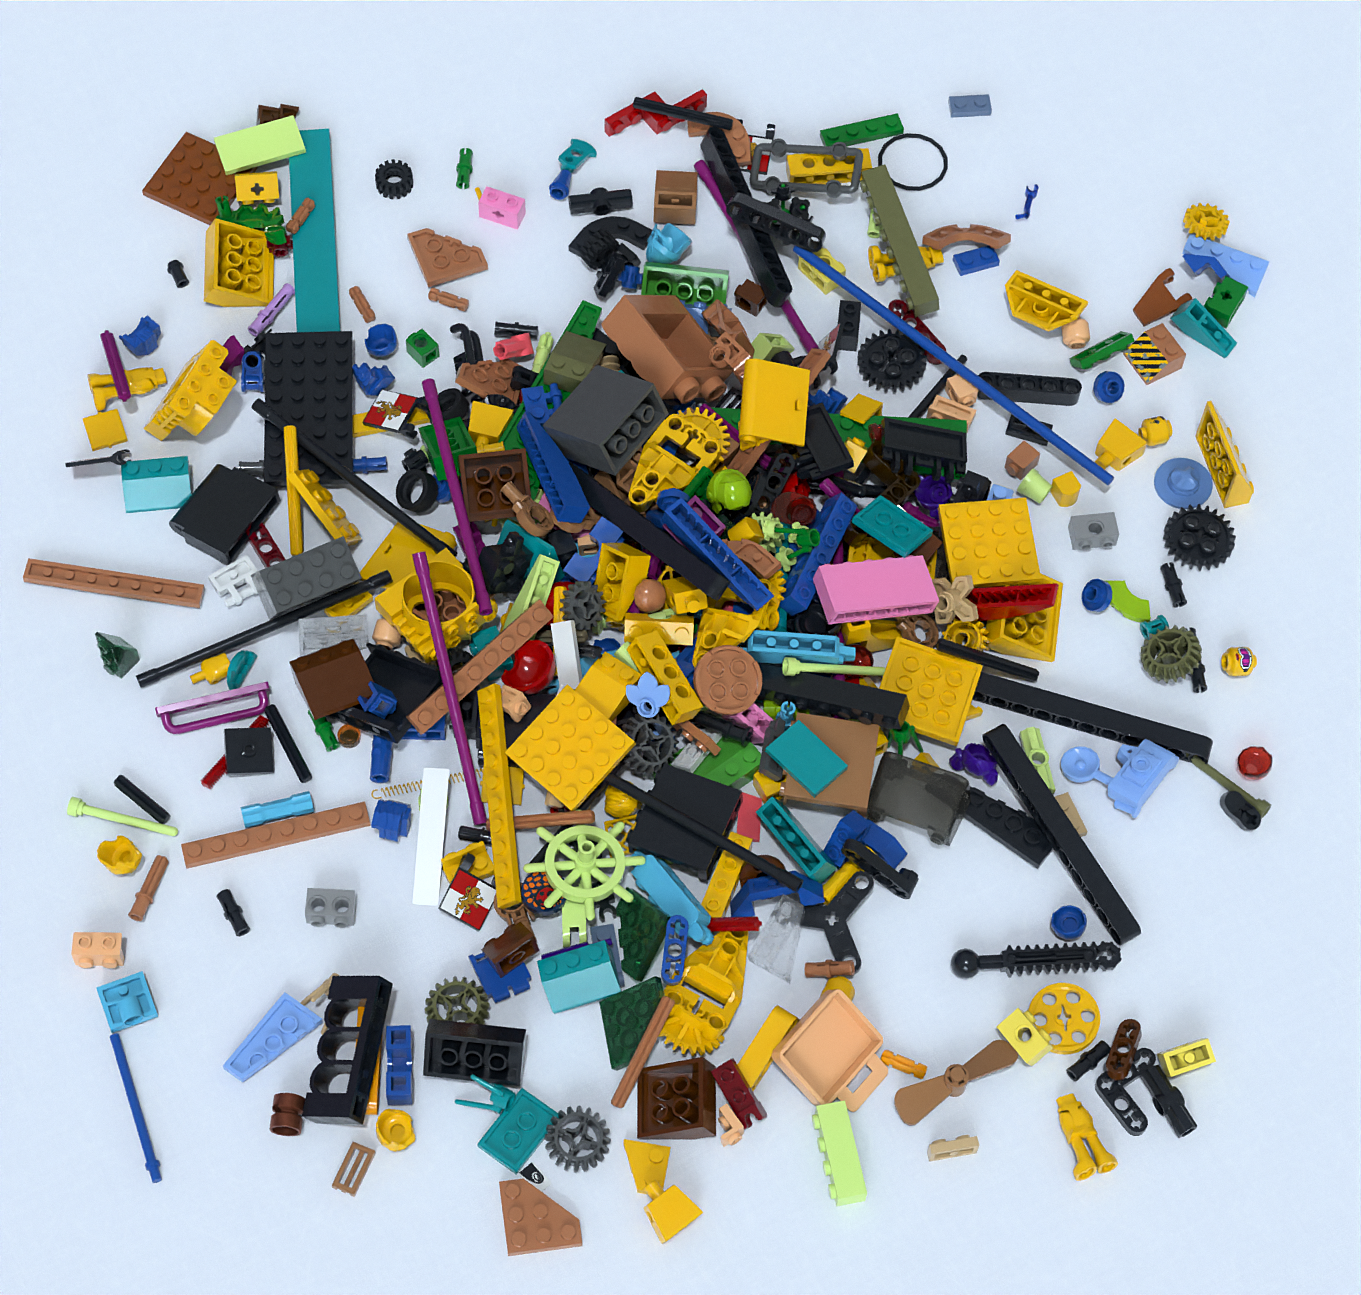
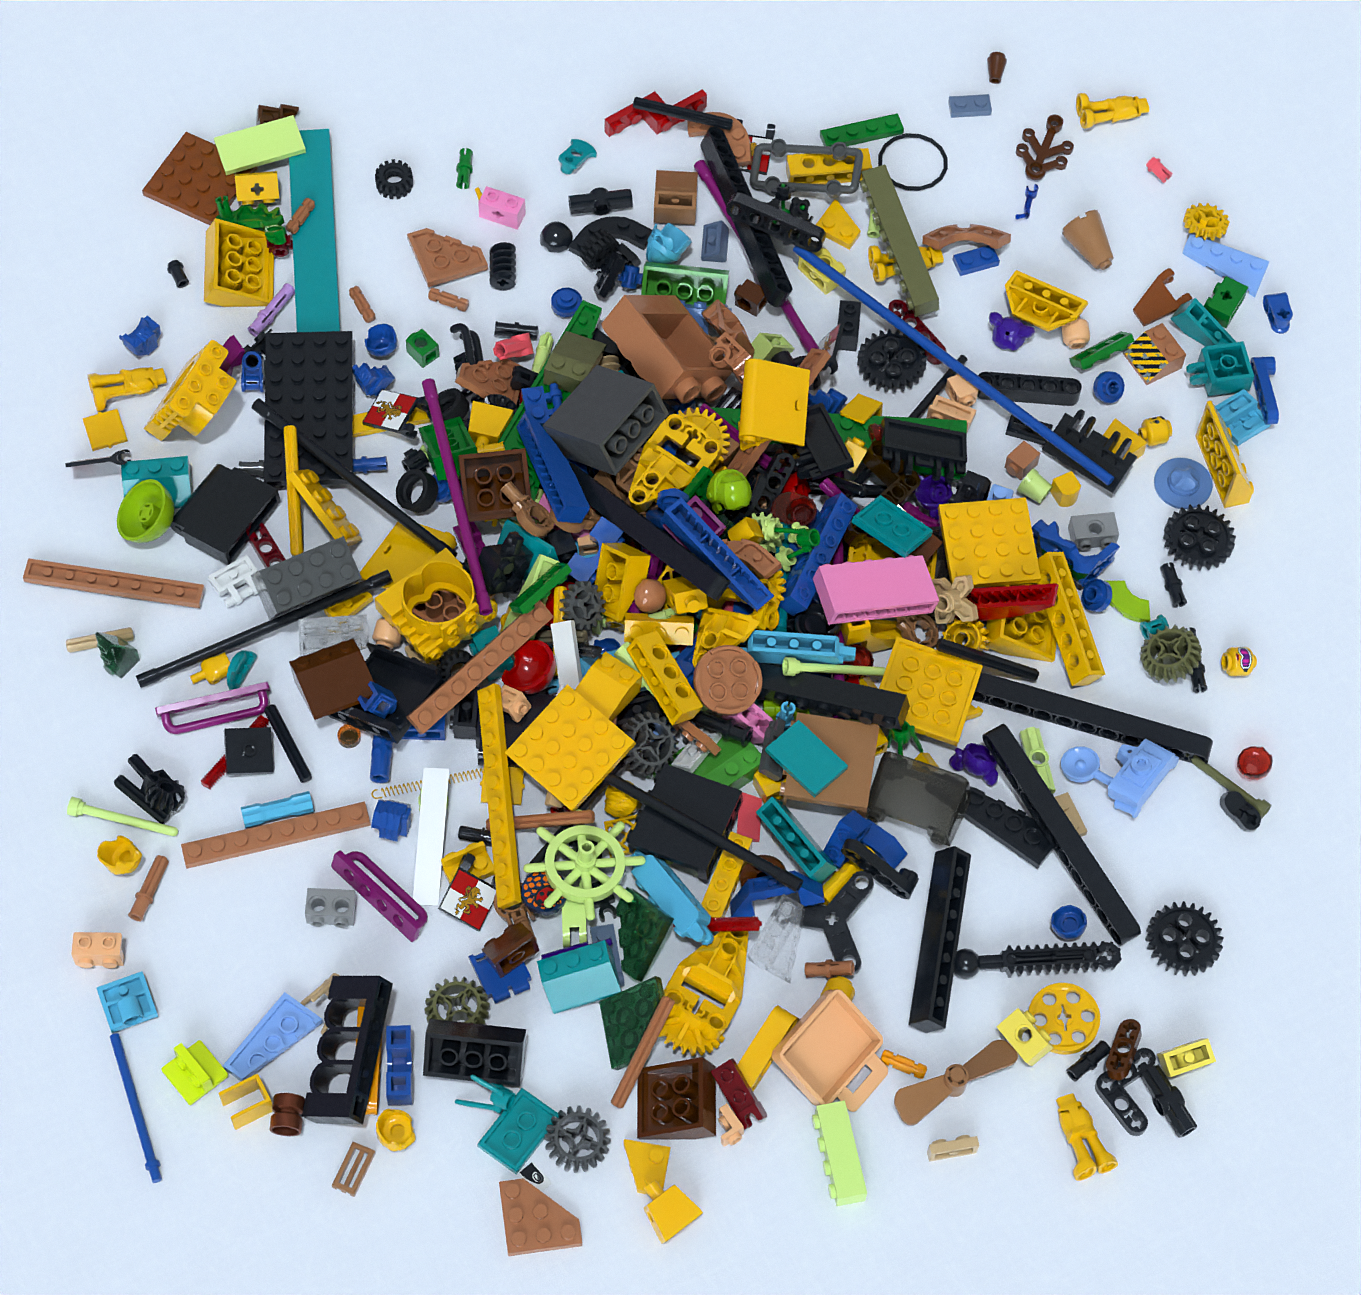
magenta axle [100,330,131,402] -> none
black pin [216,889,250,937] -> none
green pin [308,710,340,752] -> none
magenta piece [412,552,487,826] -> none
blue cone [549,170,572,200] -> none
light blue plate [626,672,670,718] -> none
blue beam [661,915,689,986] -> none
blue slope [1182,254,1230,281] -> none
none -> tan axle [66,627,134,652]
none -> lime piece [117,479,174,543]
none -> black gear [128,754,185,814]
none -> neon yellow bracket [161,1040,228,1105]
none -> yellow piece [218,1073,273,1130]
none -> magenta piece [331,850,428,942]
none -> black piece [489,242,516,291]
none -> green plate [509,562,572,614]
none -> black hair [540,221,573,252]
none -> blue plate [551,287,582,317]
none -> sand blue slope [701,220,729,262]
none -> yellow wing [816,199,861,250]
none -> black brick [908,846,971,1033]
none -> reddish brown cone [987,52,1007,84]
none -> dark purple hair [989,312,1035,351]
none -> reddish brown plant [1016,114,1074,180]
none -> blue hips [1032,519,1120,587]
none -> yellow brick [1037,552,1105,686]
none -> black hinge [1042,409,1137,495]
none -> medium nougat cone [1062,210,1114,270]
none -> yellow piece [1076,93,1149,129]
none -> black gear [1145,901,1224,976]
none -> coral pin [1146,157,1173,183]
none -> teal hinge [1186,341,1254,396]
none -> medium azure slope [1215,389,1271,446]
none -> blue beam [1250,356,1279,425]
none -> blue piece [1263,292,1293,334]

